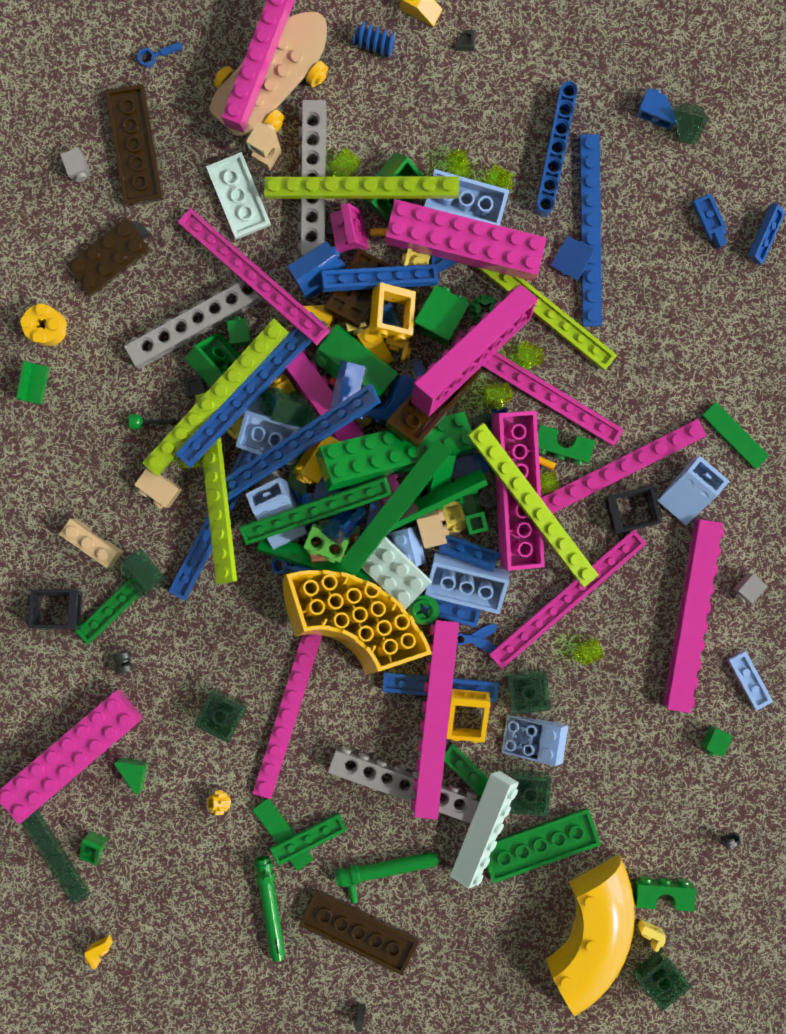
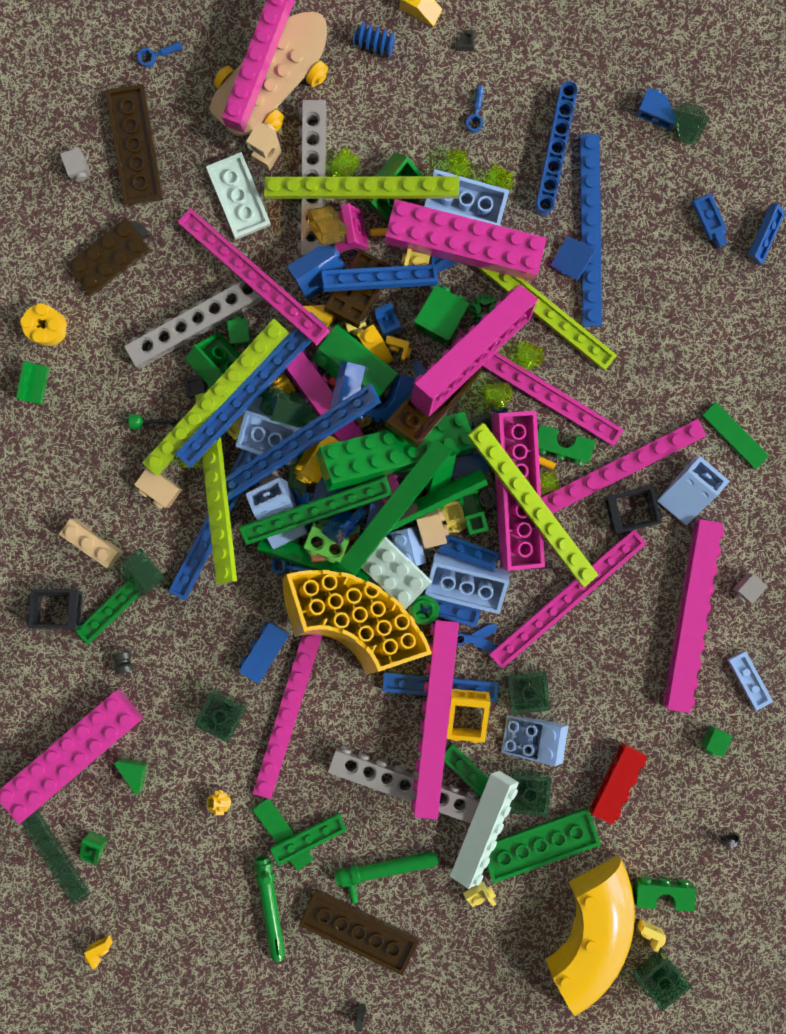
yellow window [369,282,416,342] -> none
clear neon green brick [573,637,605,666] -> none
none -> blue brick [239,621,290,684]
none -> clear yellow brick [308,205,347,246]
none -> light yellow bracket [463,881,496,907]
none -> blue piece [466,86,484,133]
none -> red brick [589,742,647,825]

